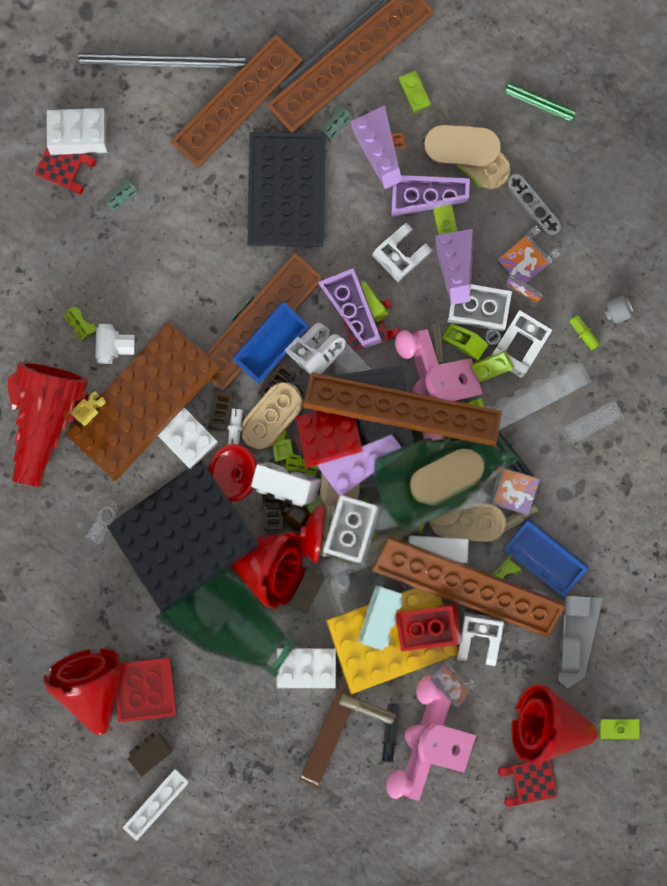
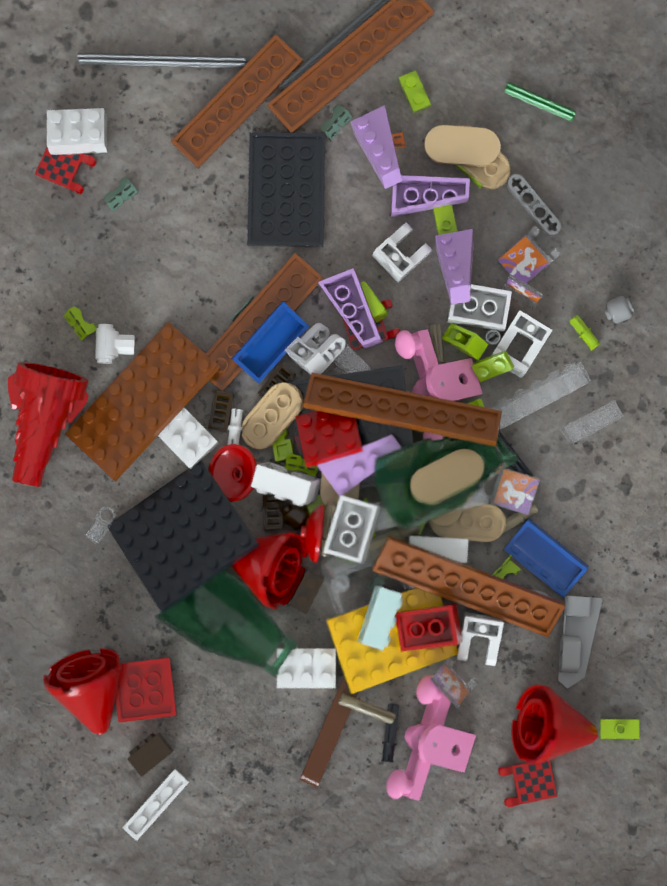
light yellow plate [71,391,106,426] -> none

